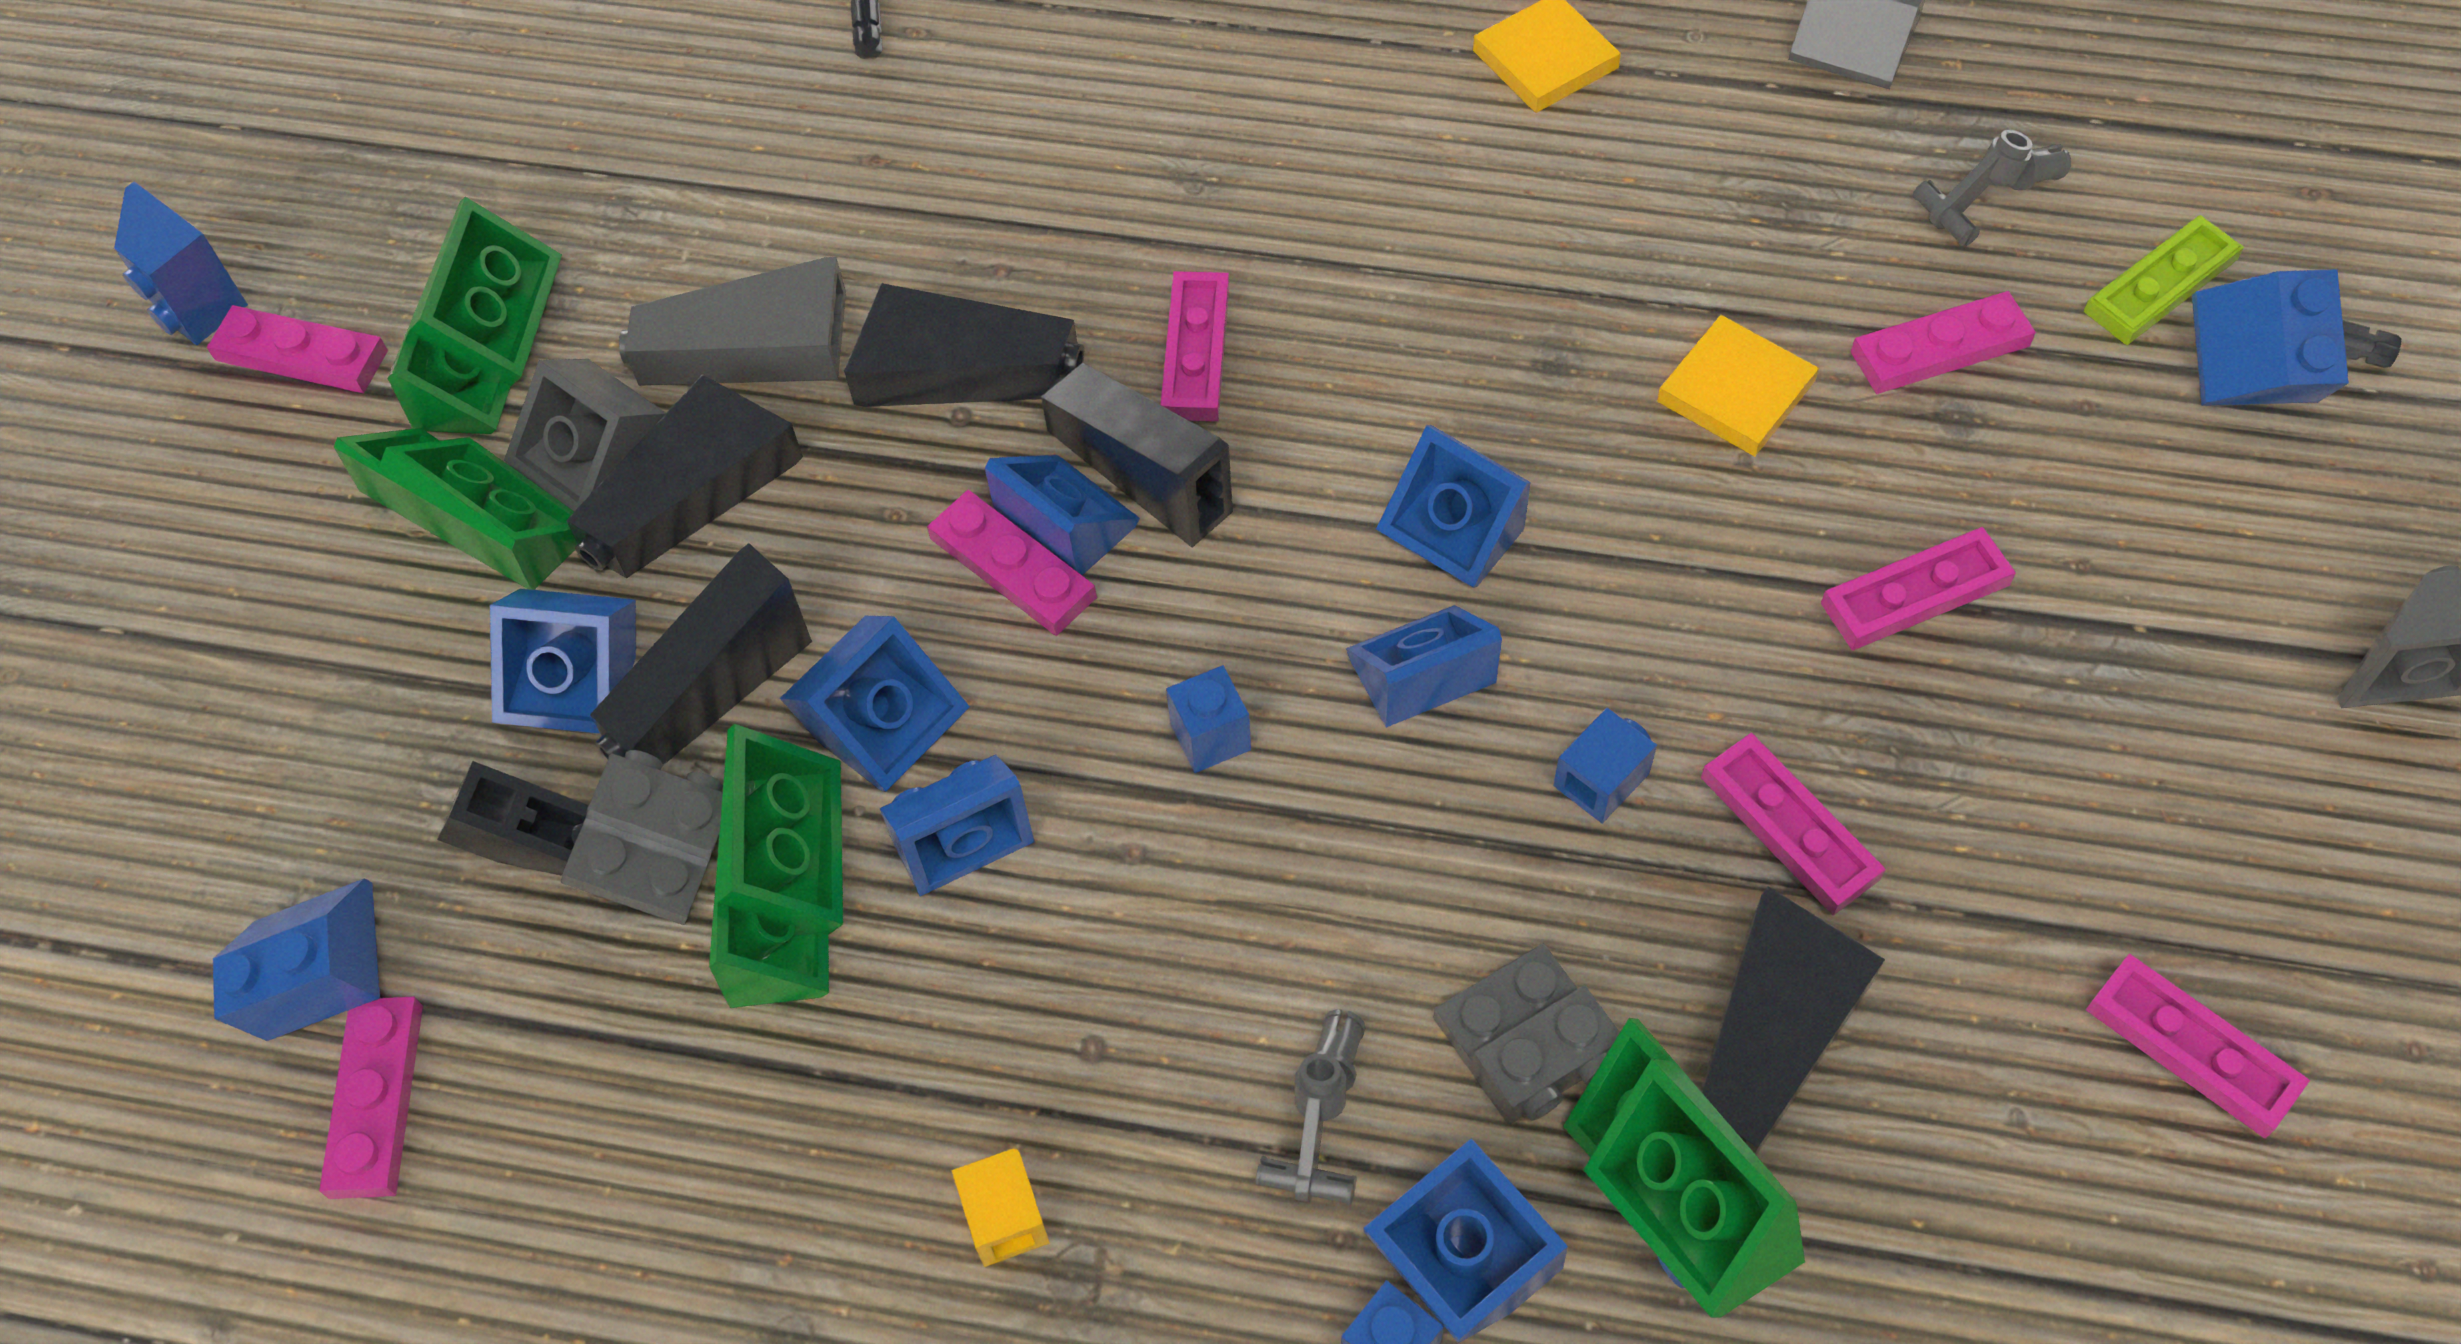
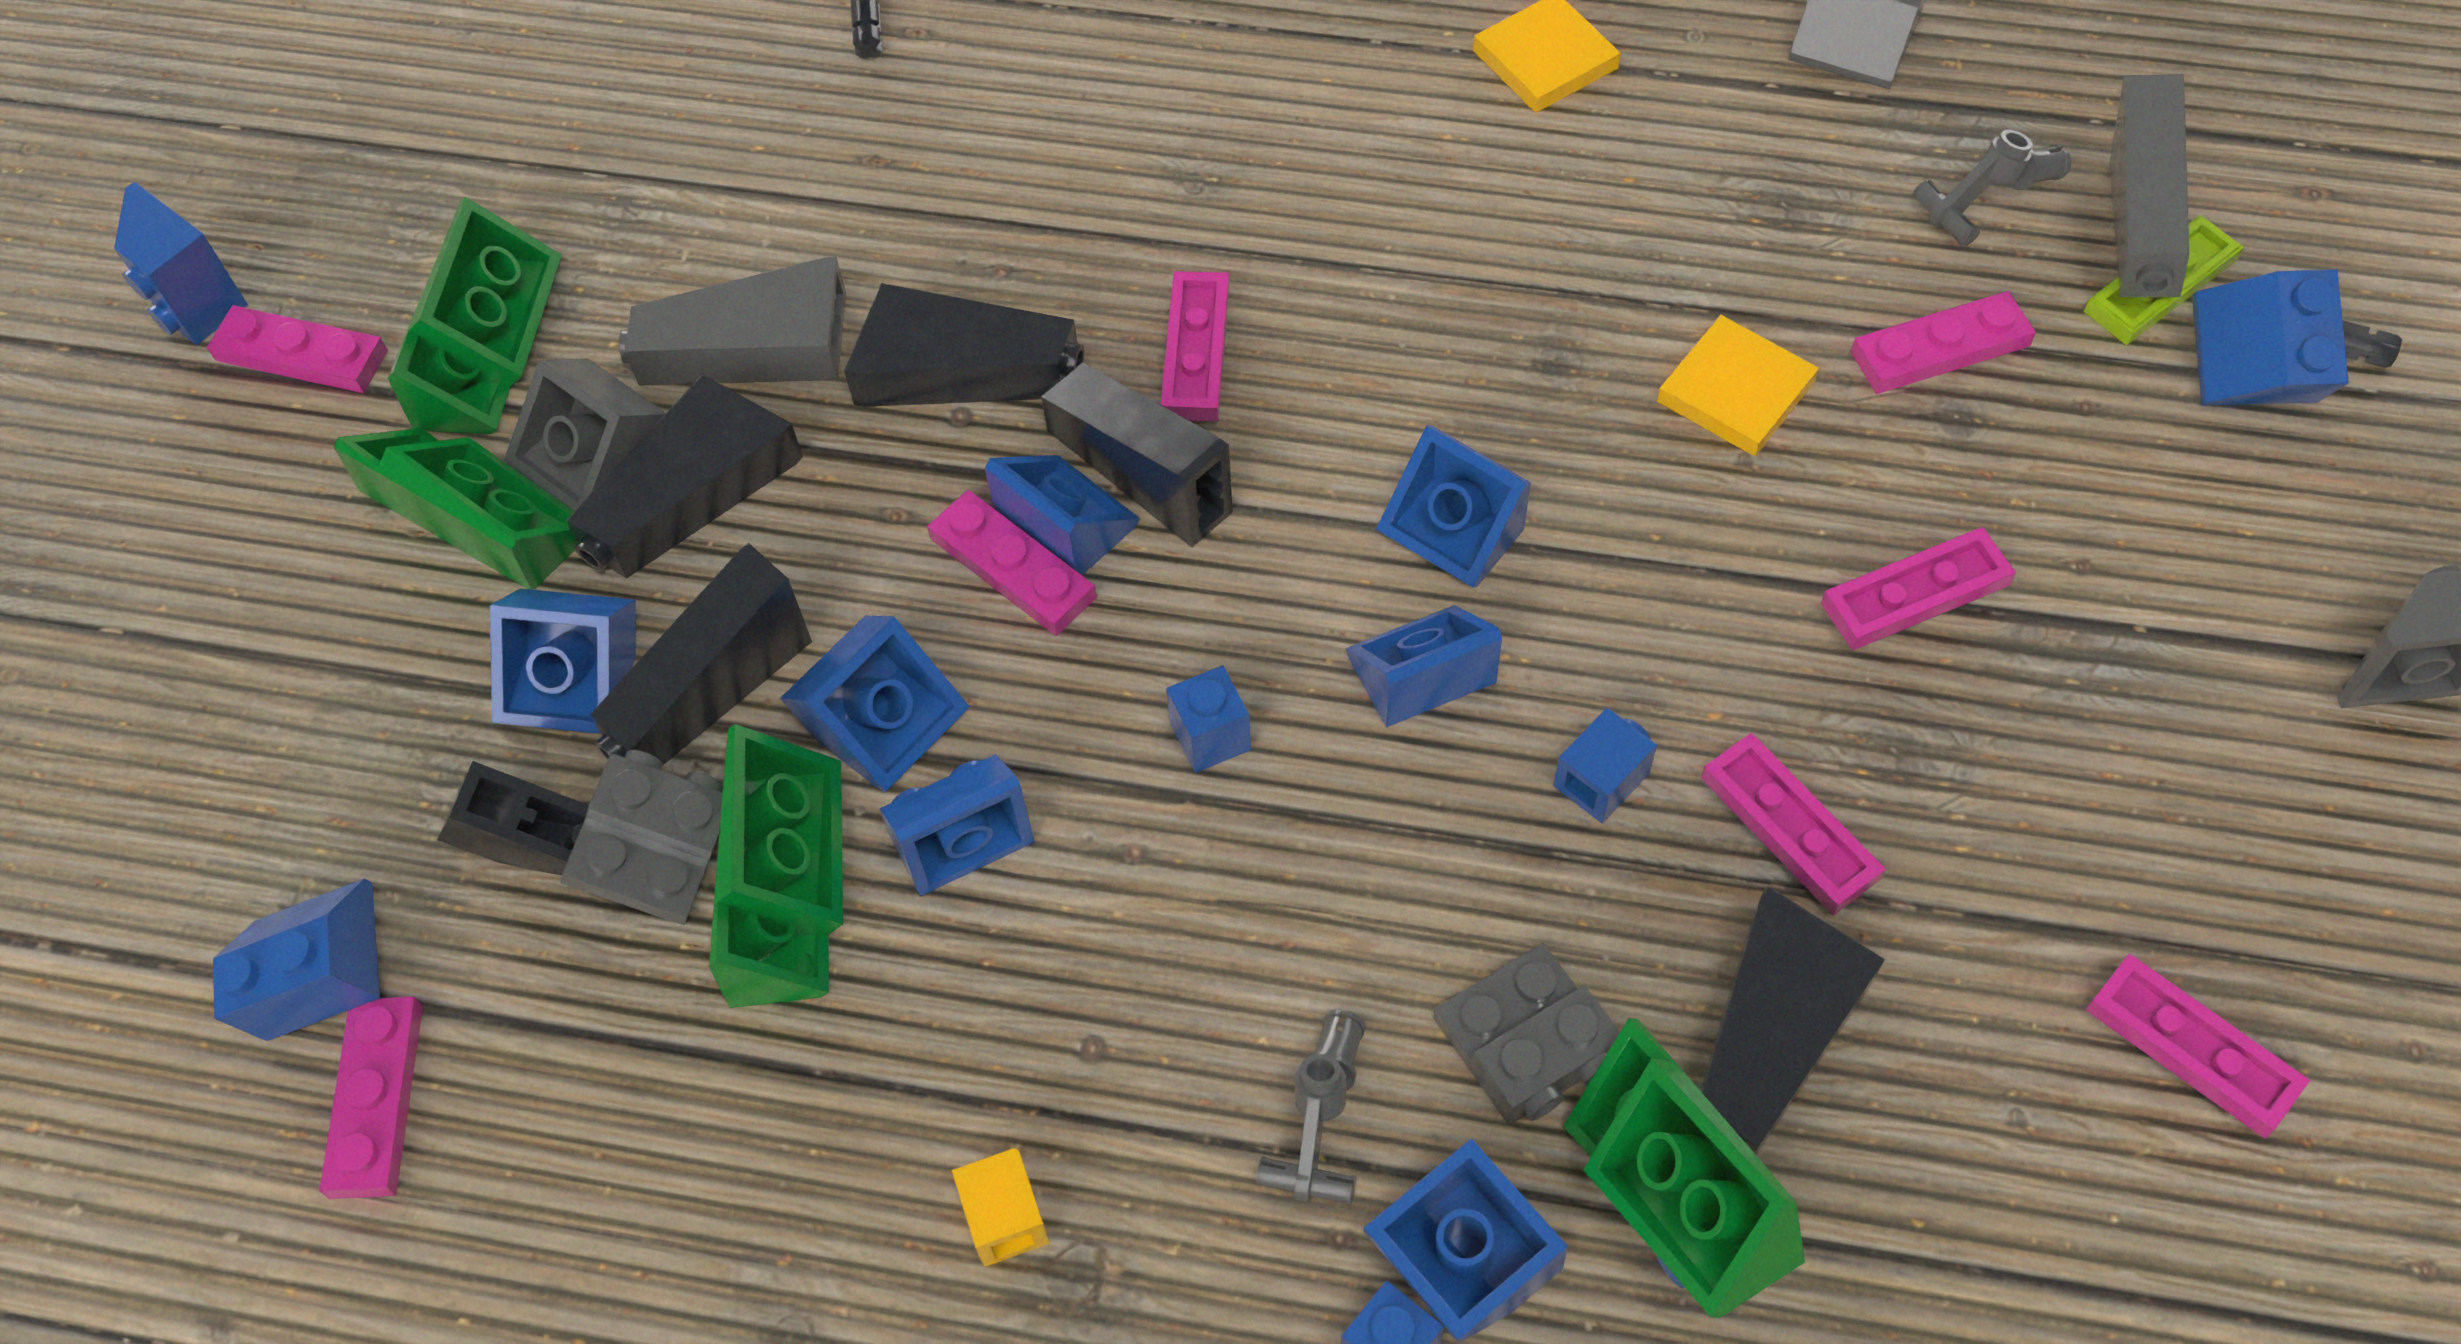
none -> dark grey slope [2109,74,2189,297]

